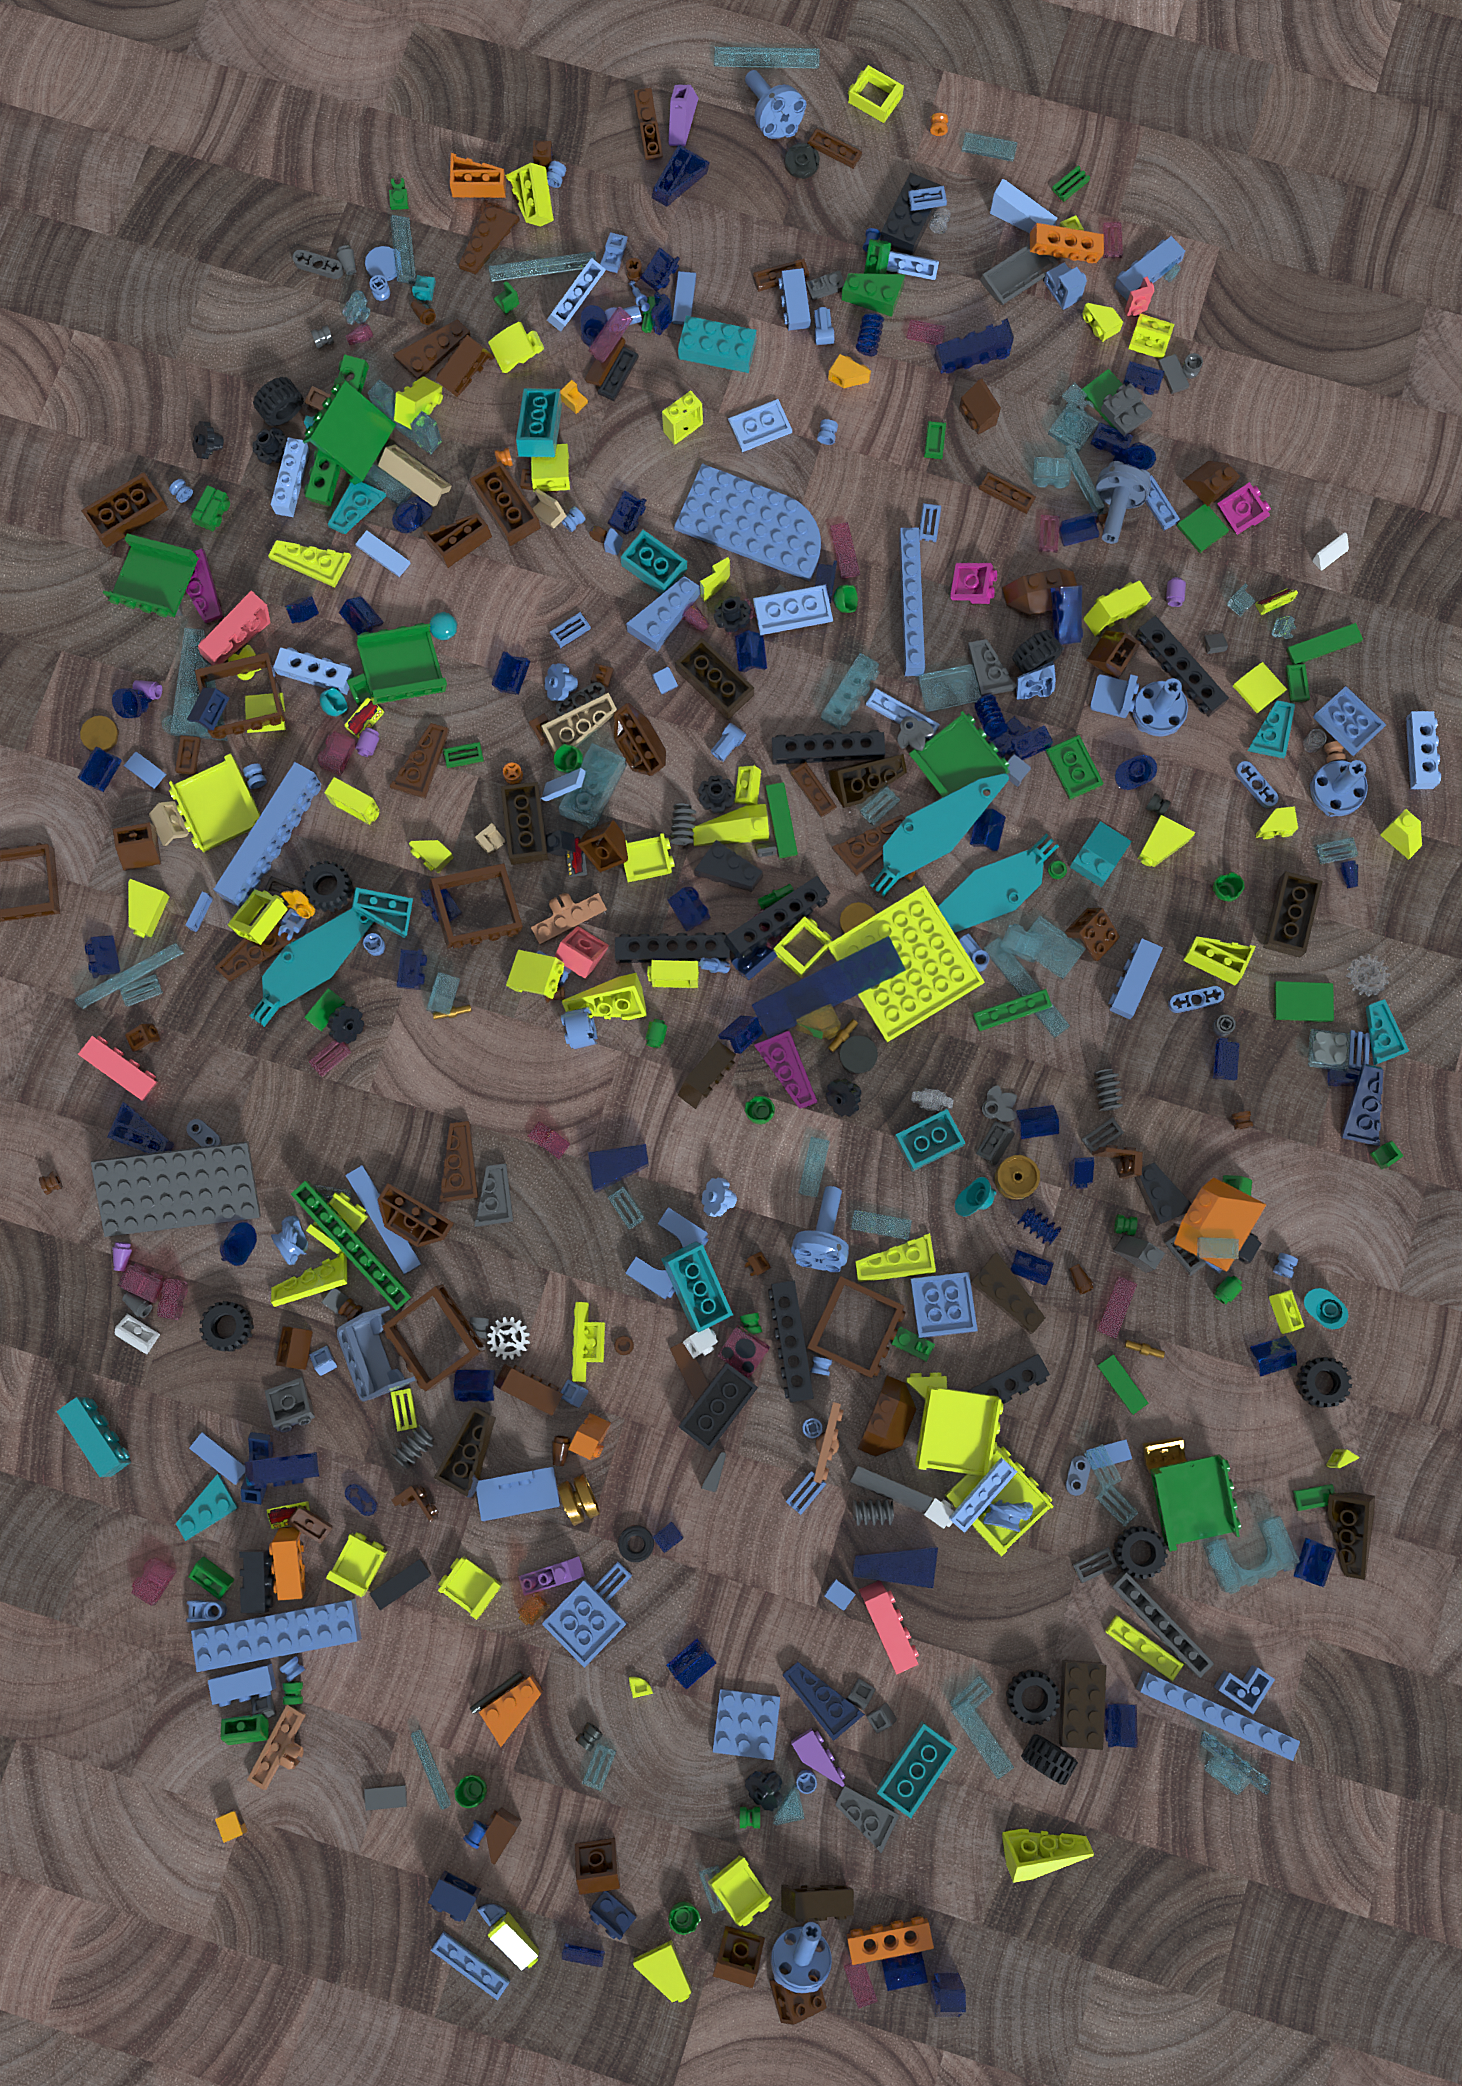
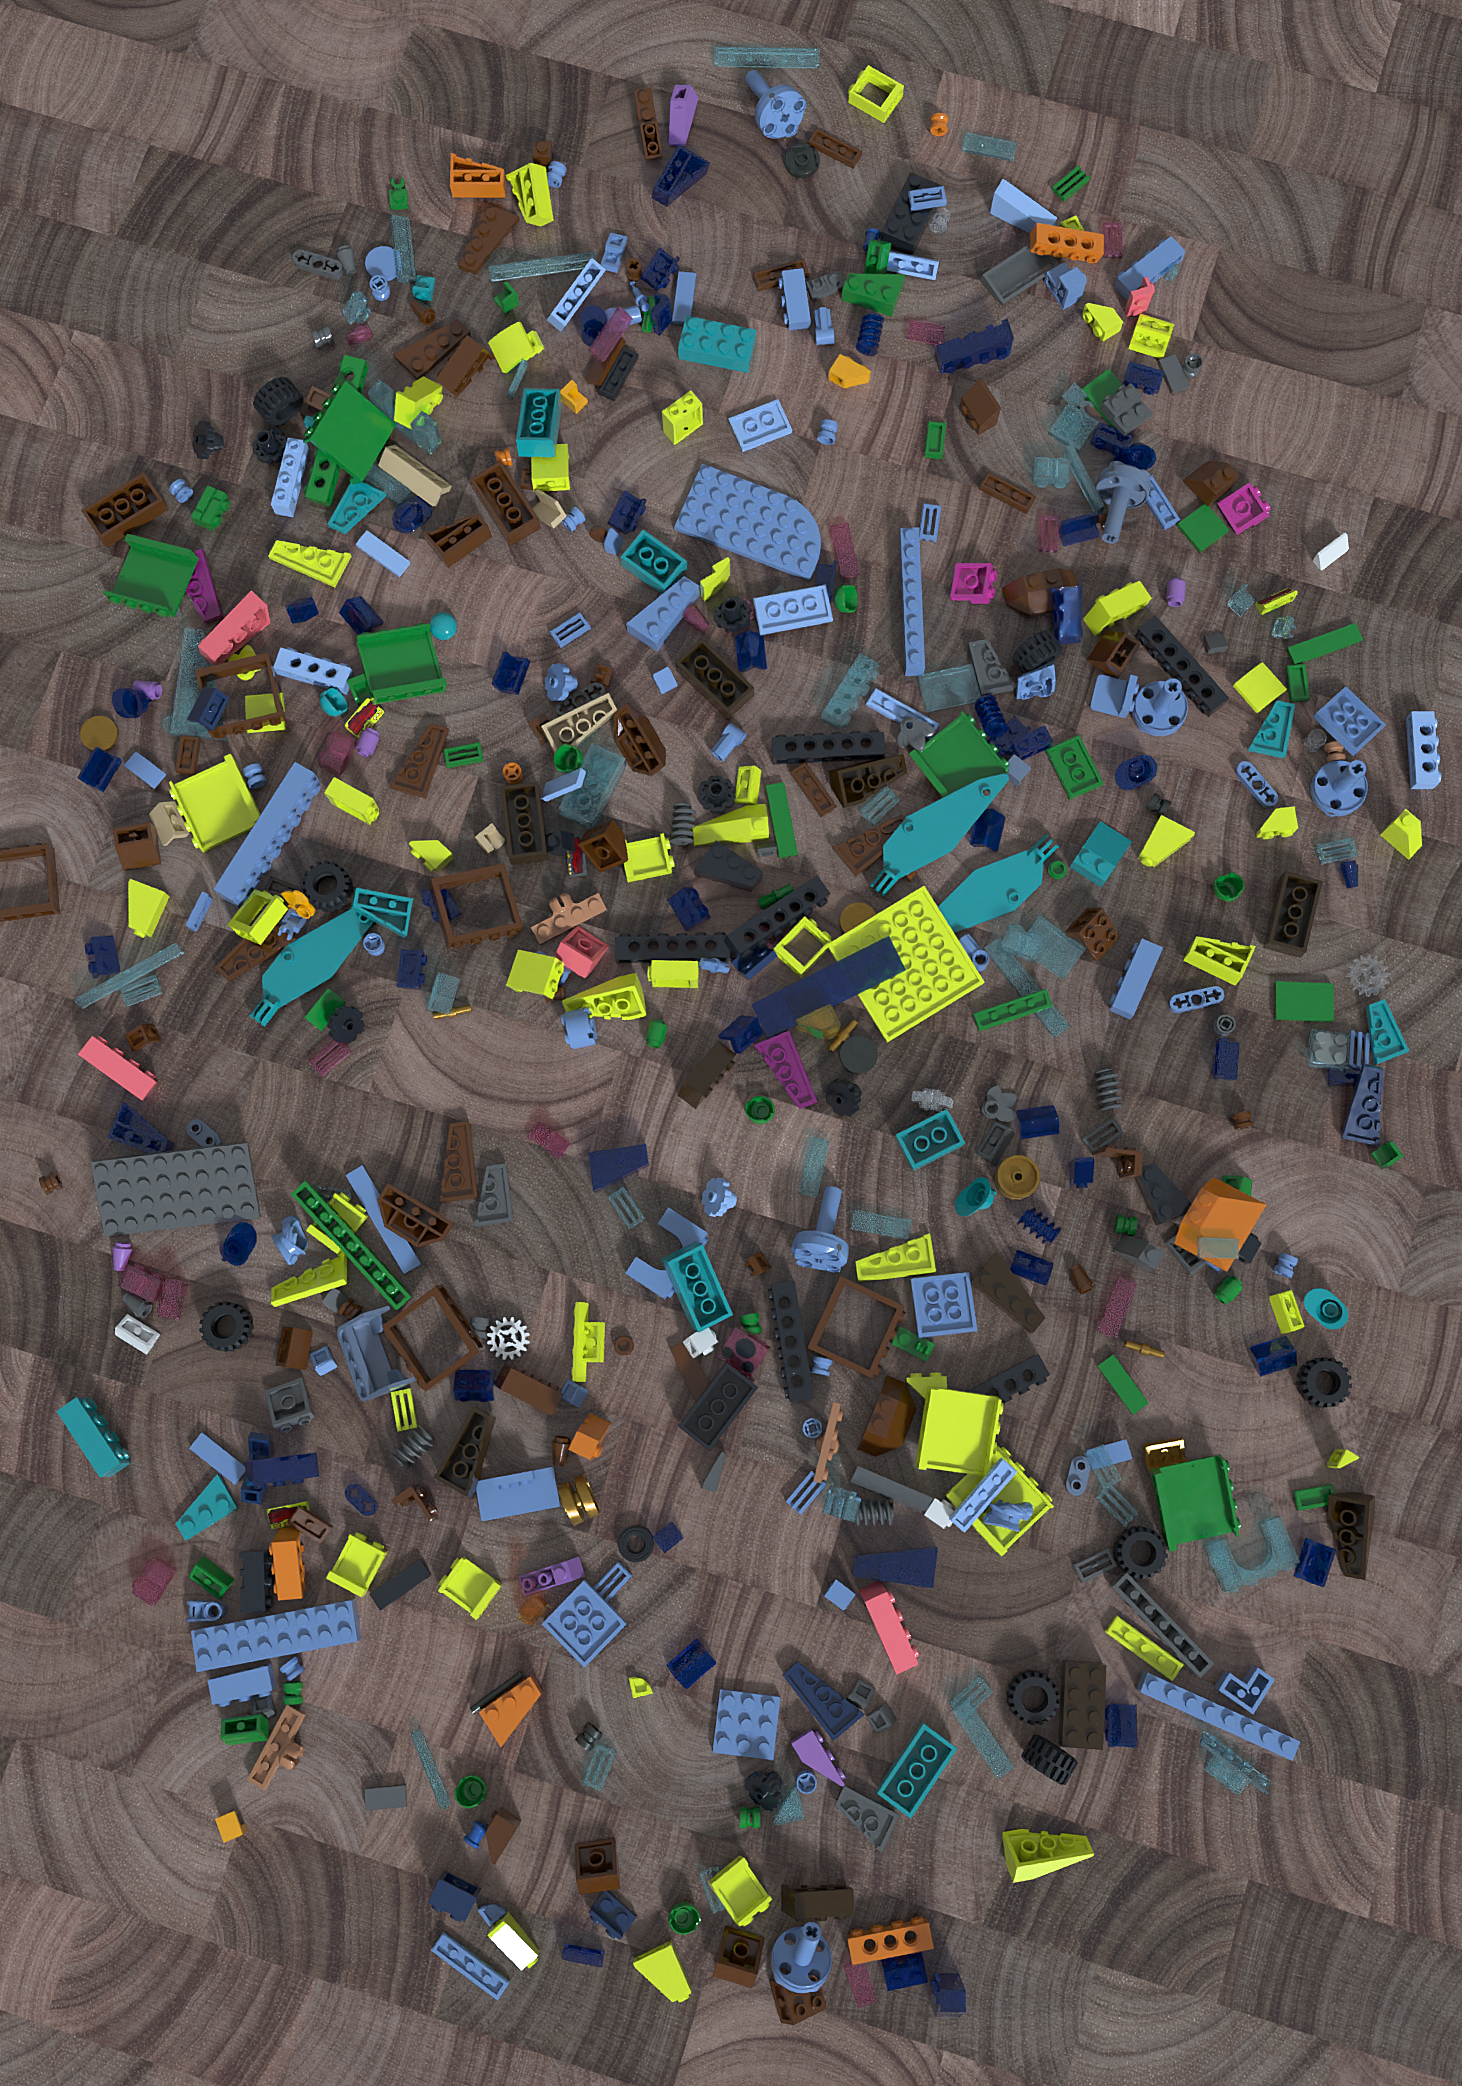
none -> clear light blue tile [506,359,529,400]
none -> clear light blue brick [822,1487,861,1522]

